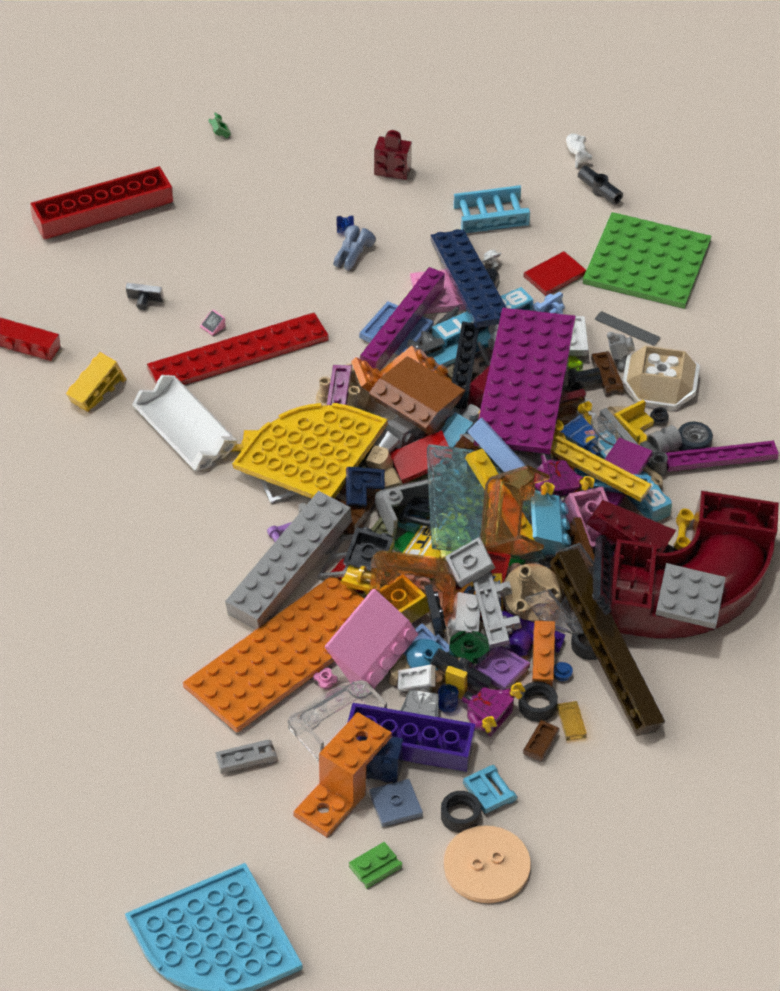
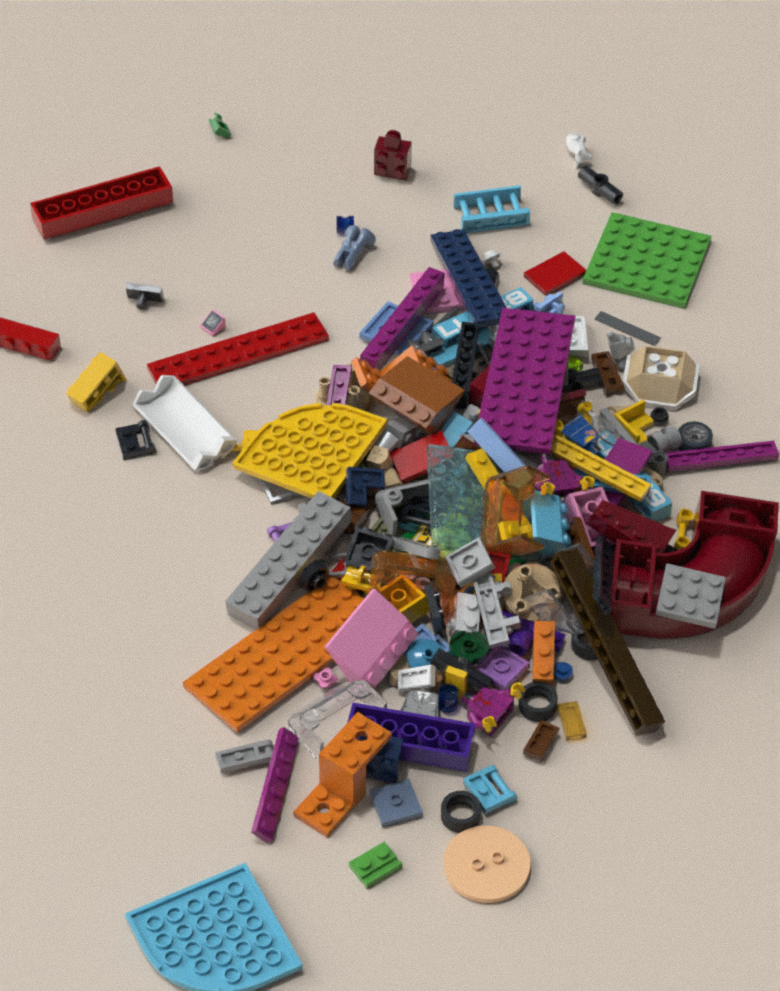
none -> black plate [115,420,156,460]
none -> magenta plate [251,727,299,843]
none -> black piece [297,559,329,591]
none -> light grey beam [392,536,440,559]
none -> yellow plate [498,521,533,543]

